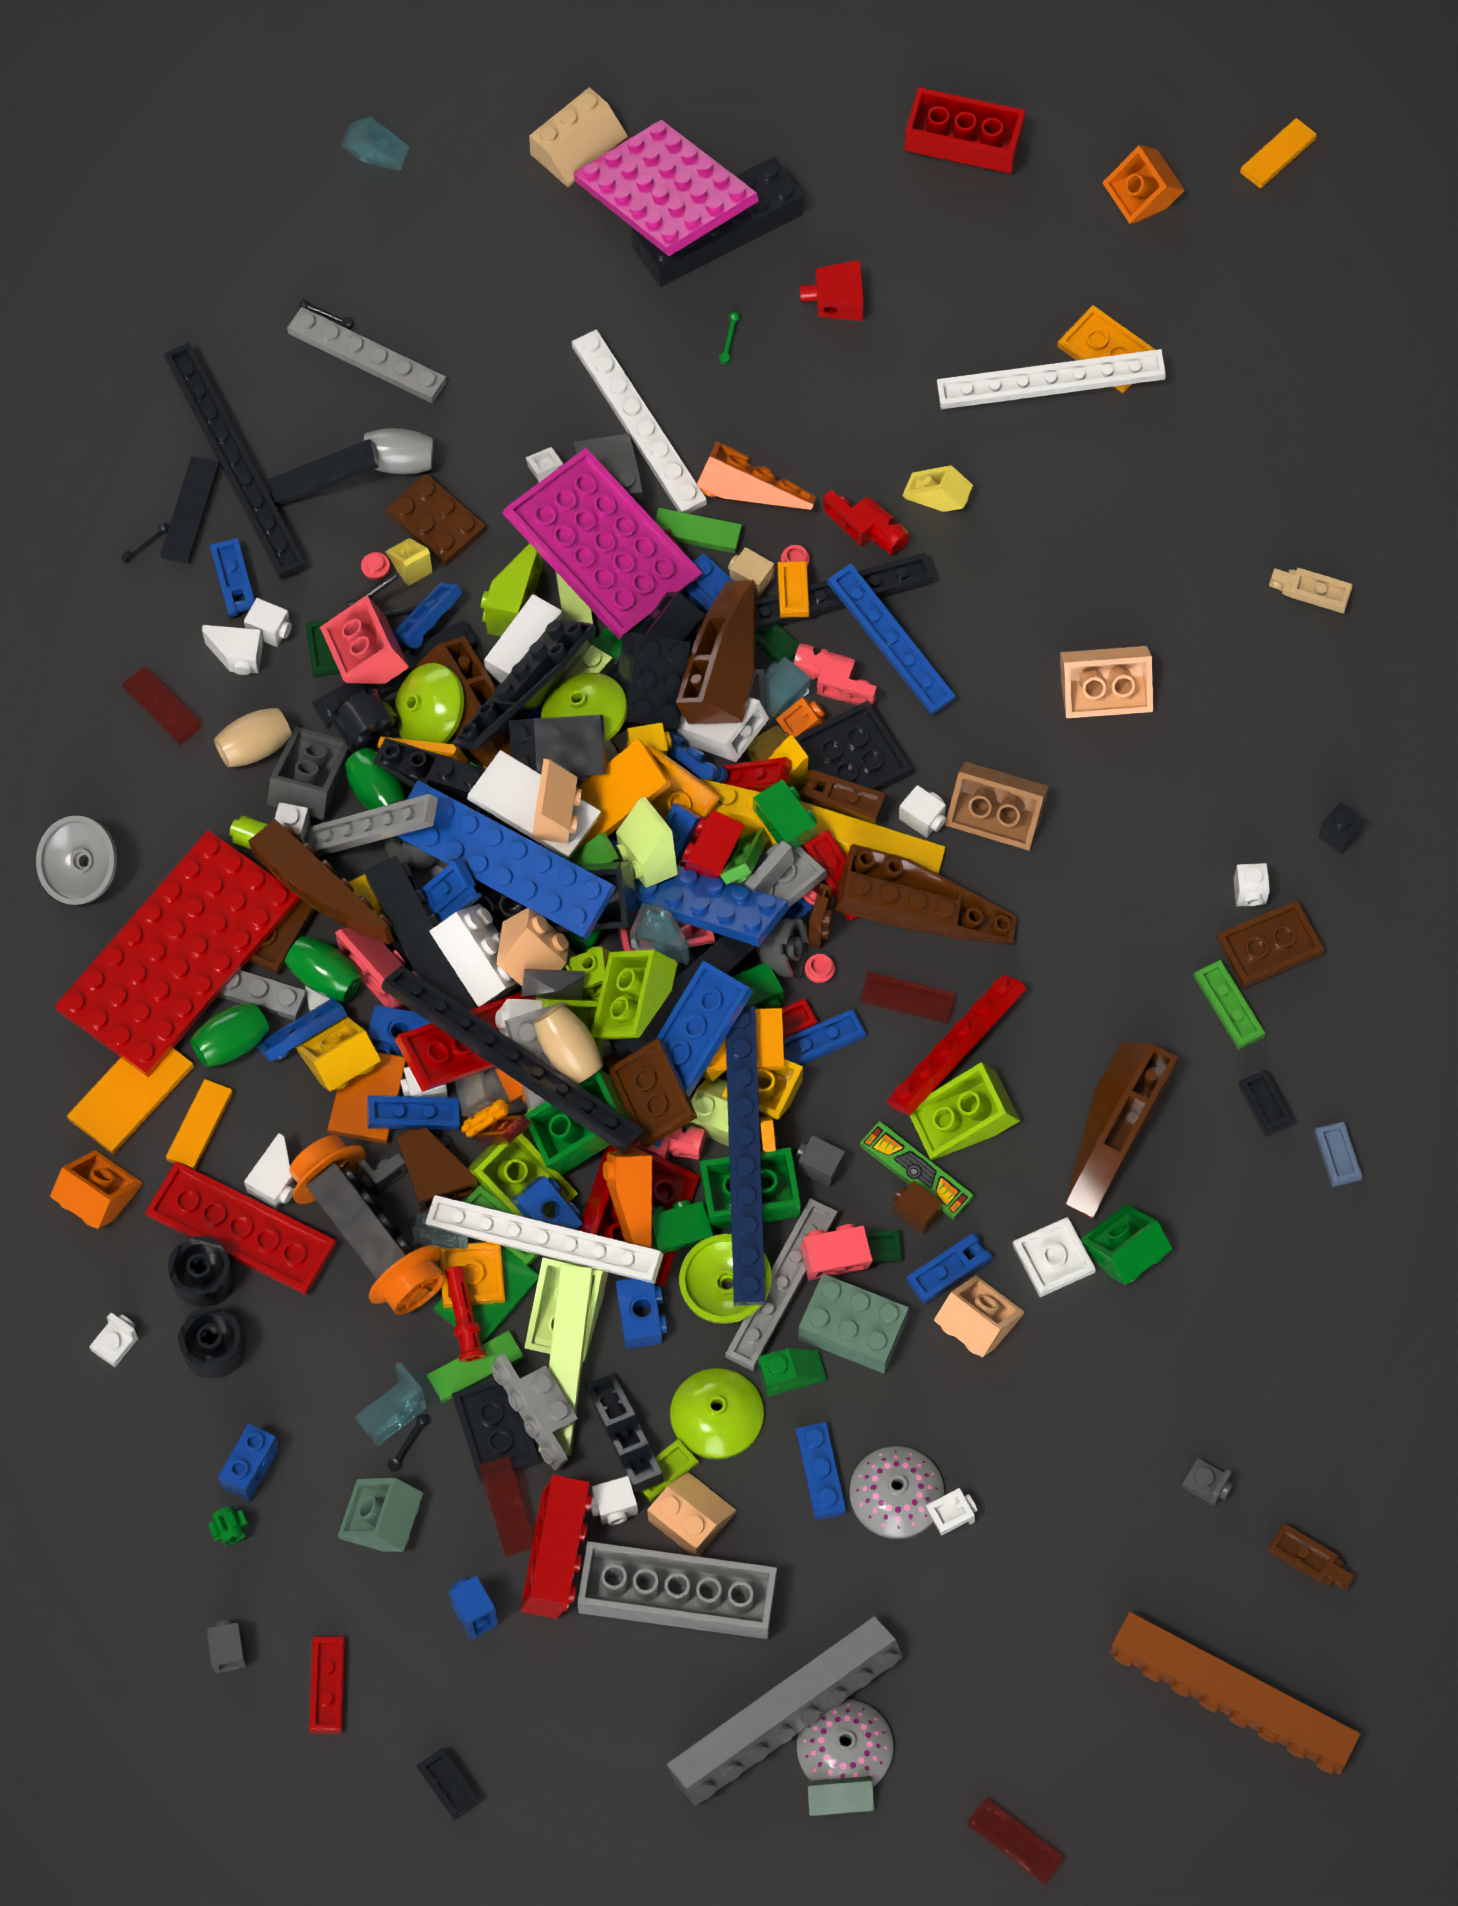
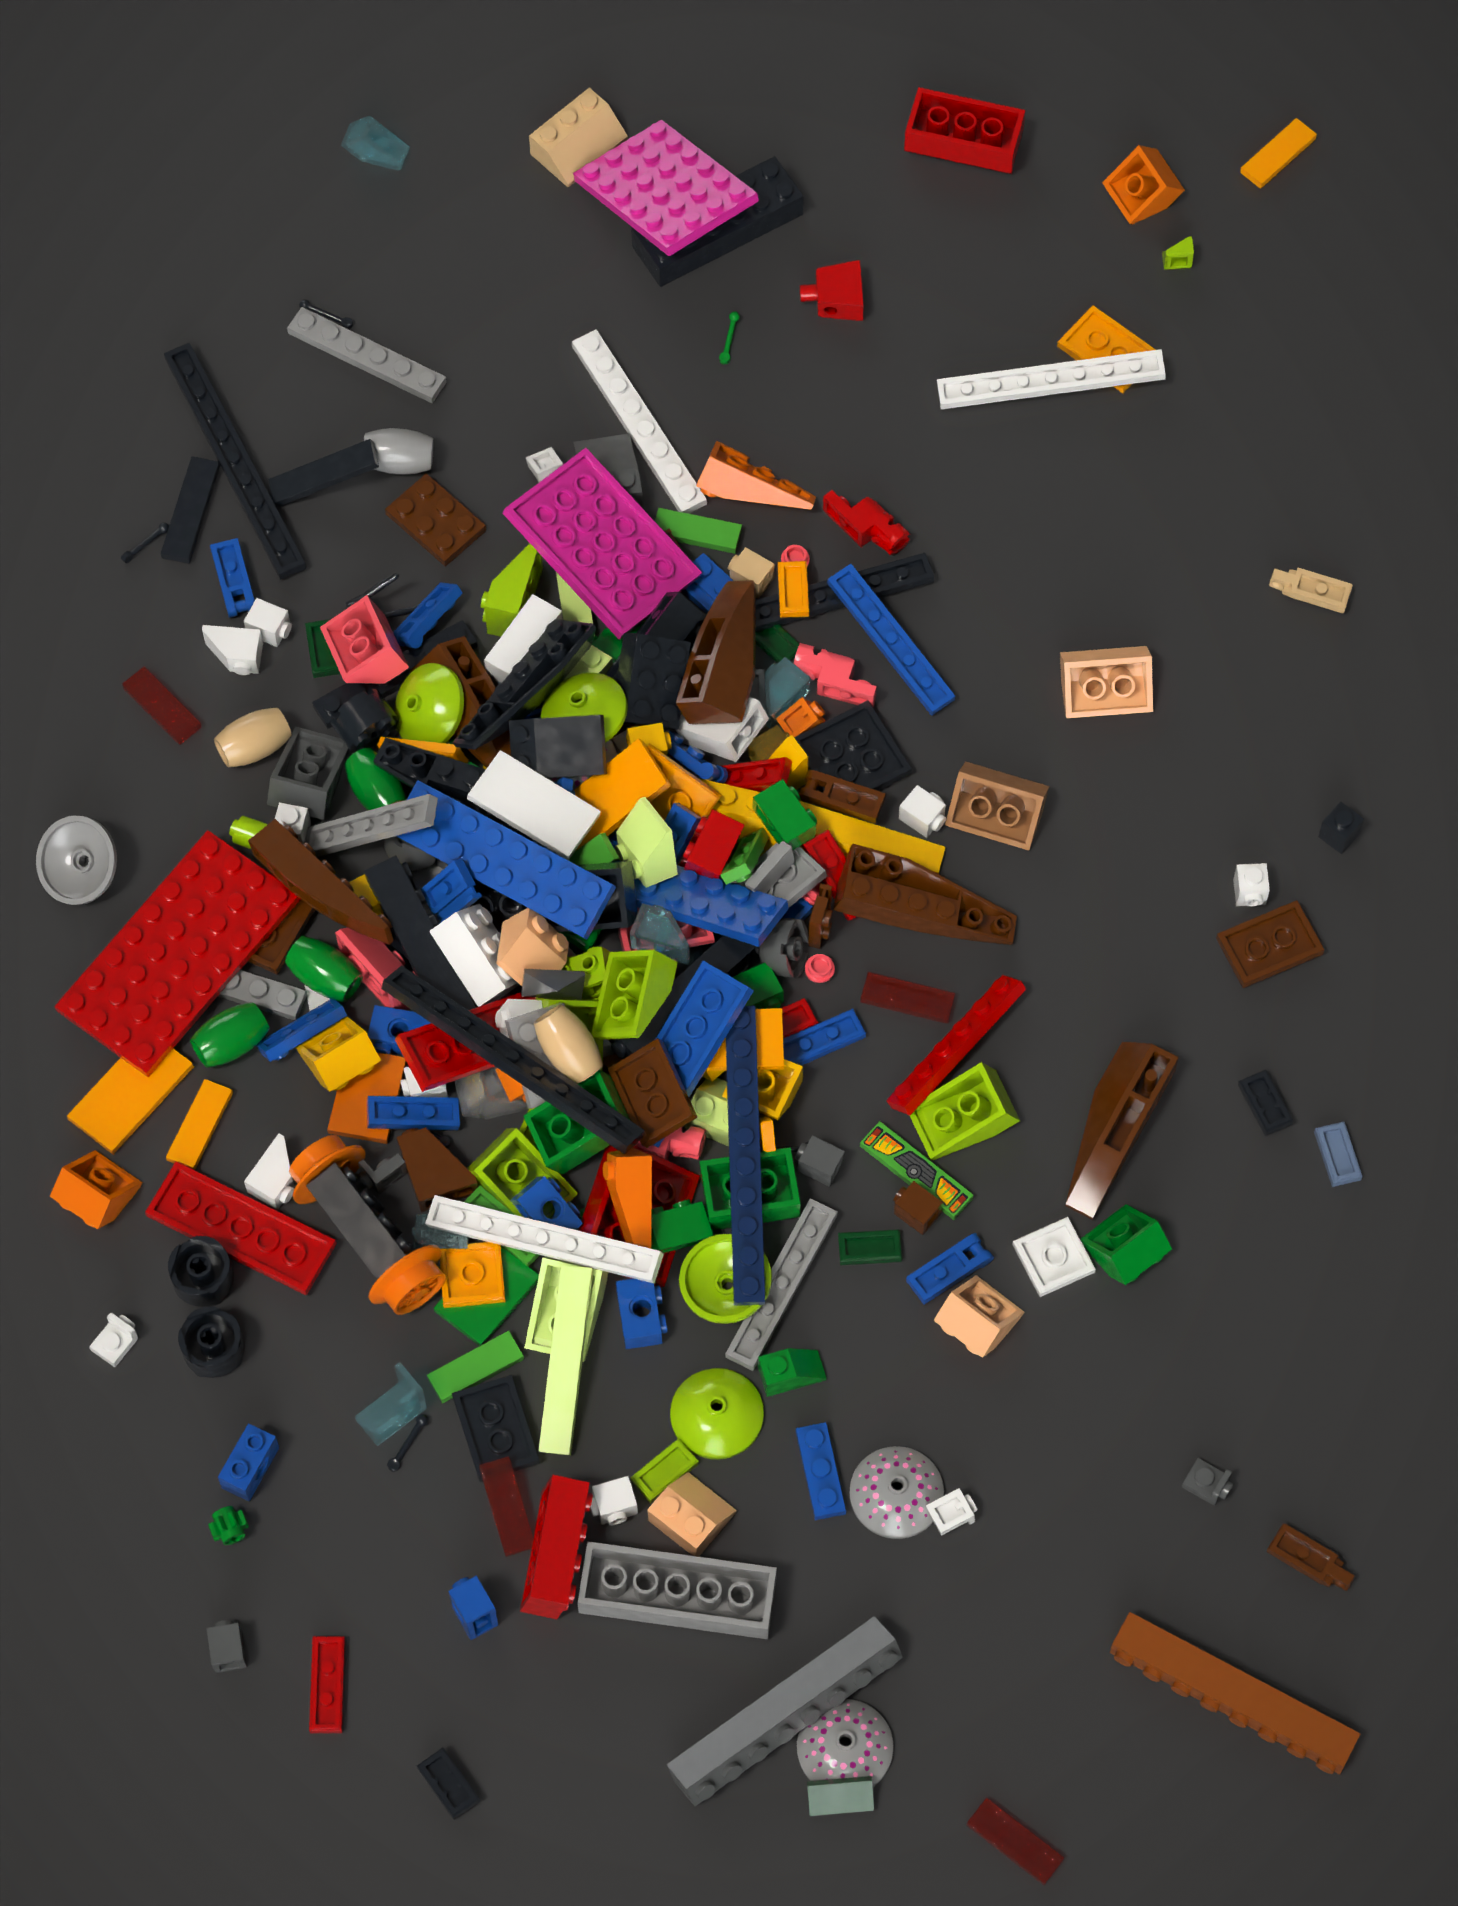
sand green slope [337,1478,423,1552] -> none
coral plate [361,552,390,581] -> none
light yellow slope [385,538,433,586] -> none
red pin [445,1266,487,1362] -> none
light orange axle [461,1099,510,1138] -> none
clear red tile [475,1115,531,1146] -> none
light grey bracket [491,1353,578,1471] -> none
light nougat slope [532,759,582,844] -> none
black slope [585,1373,665,1493] -> none
sand green brick [798,1273,909,1374] -> none
coral brick [800,1224,872,1281] -> none
light yellow slope [902,465,973,512] -> none
bright green tile [1194,960,1266,1050] -> none
none -> lime slope [1162,236,1194,270]

